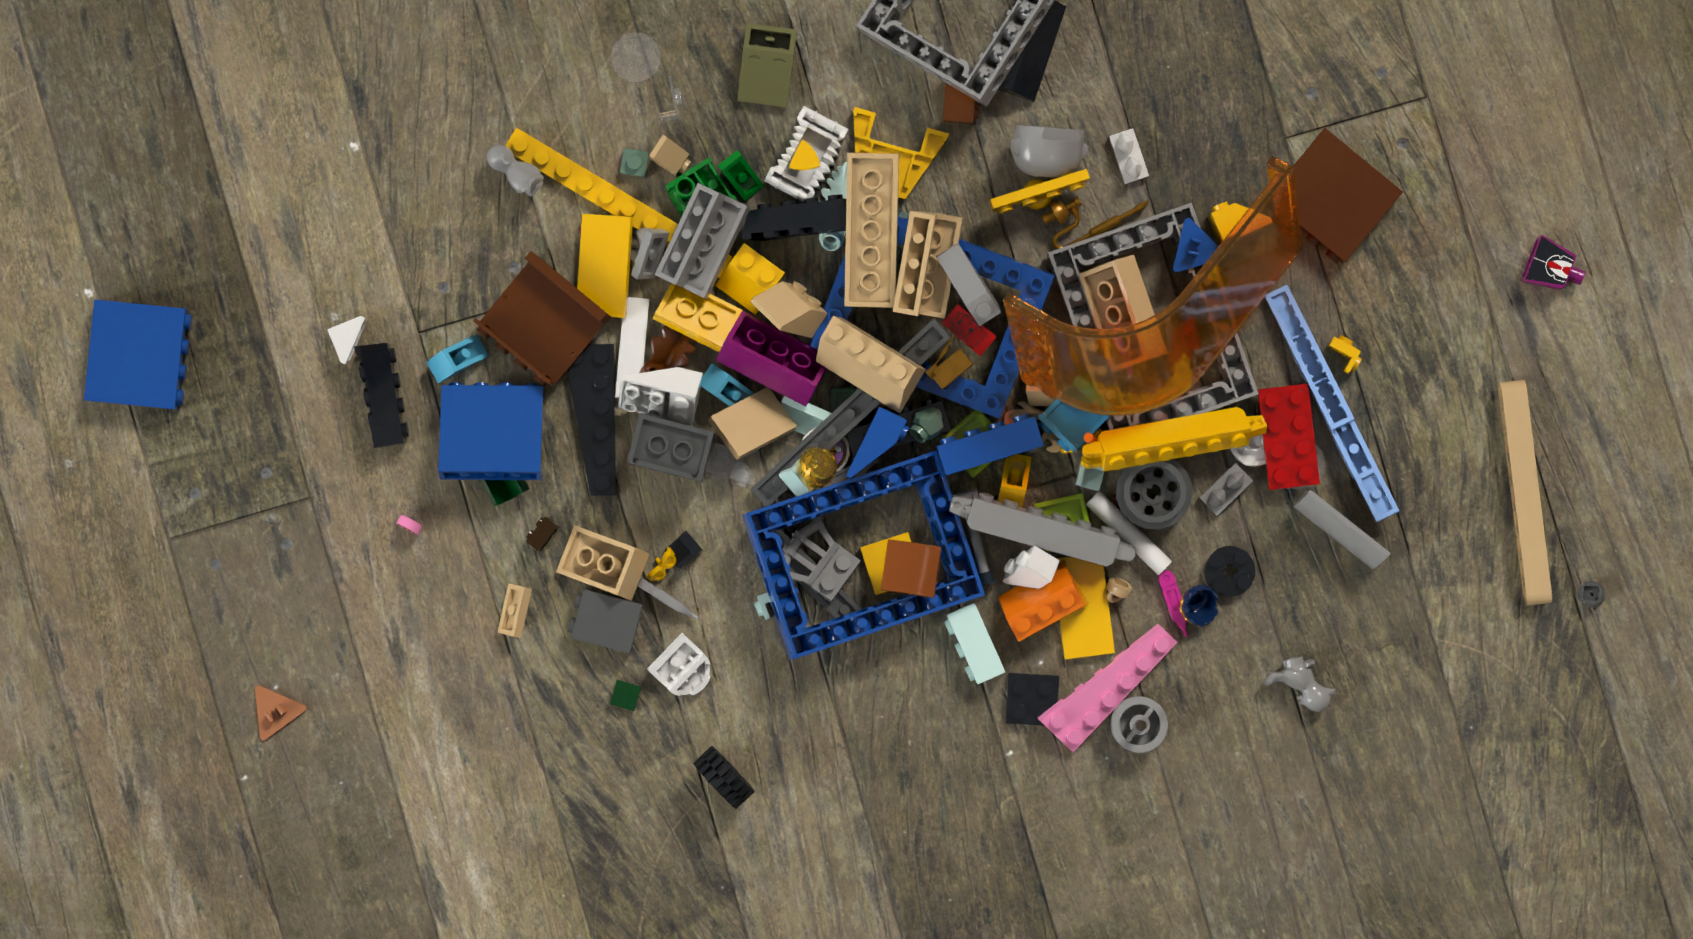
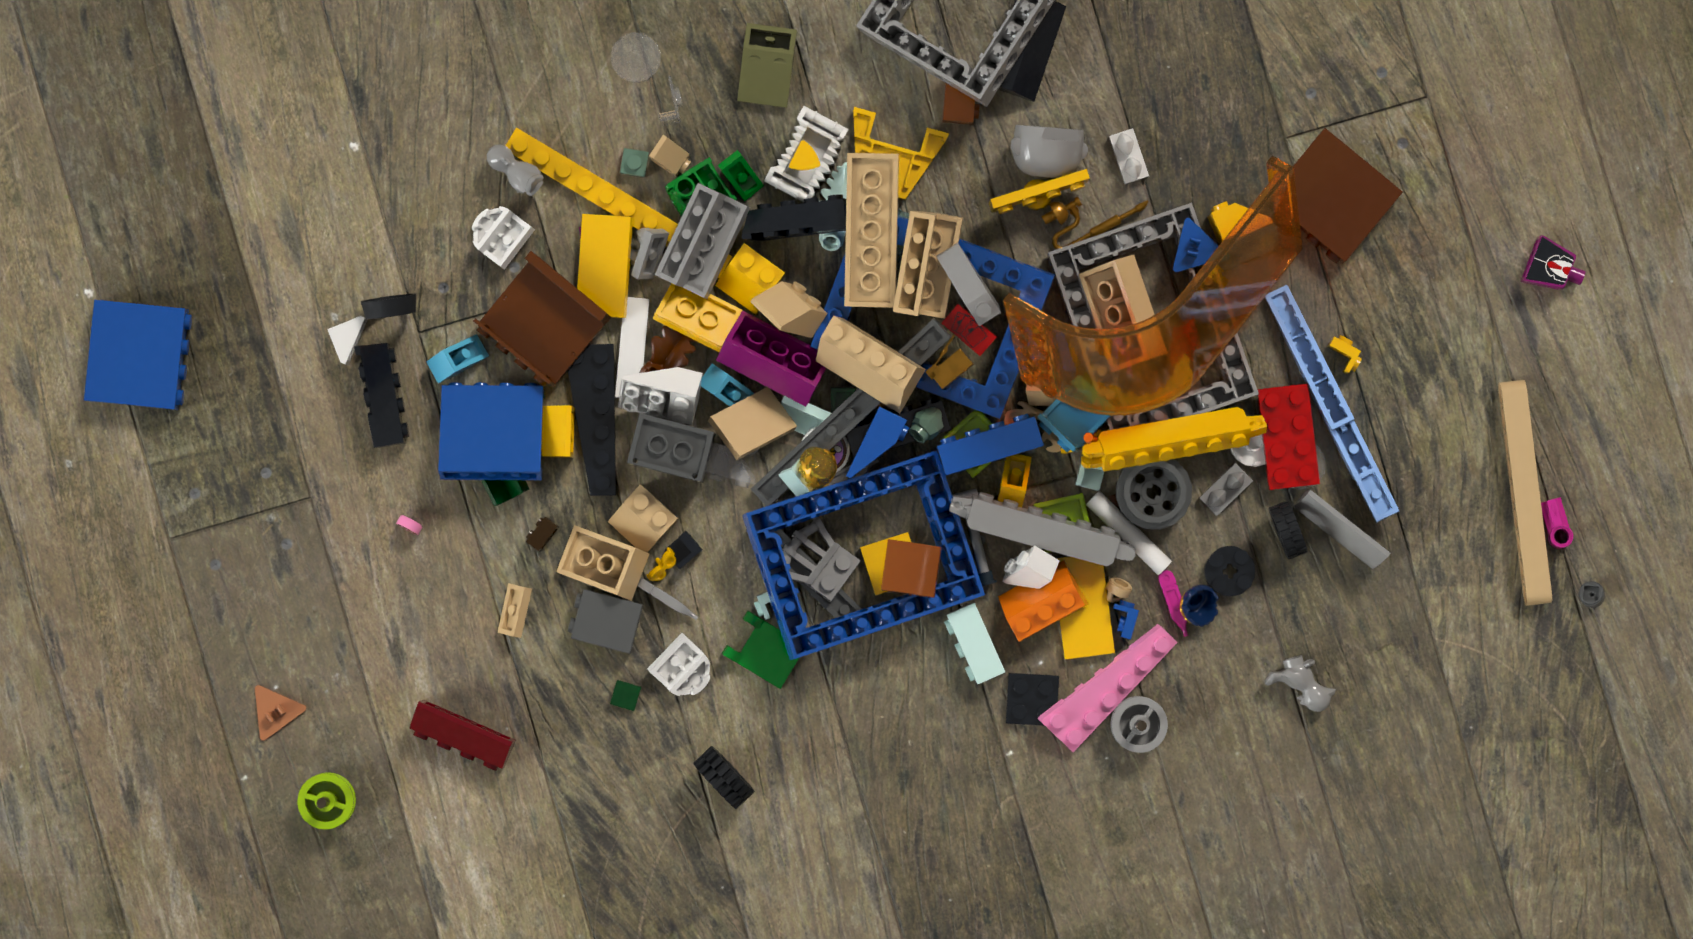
none -> lime wheel [297,772,356,830]
none -> black tyre [361,294,416,319]
none -> dark red slope [409,700,516,771]
none -> white slope [472,206,535,270]
none -> yellow slope [541,405,575,458]
none -> tan slope [608,484,679,553]
none -> green flag [722,611,800,689]
none -> blue bracket [1113,600,1139,640]
none -> black tyre [1268,501,1308,560]
none -> dark pink piece [1541,497,1573,549]

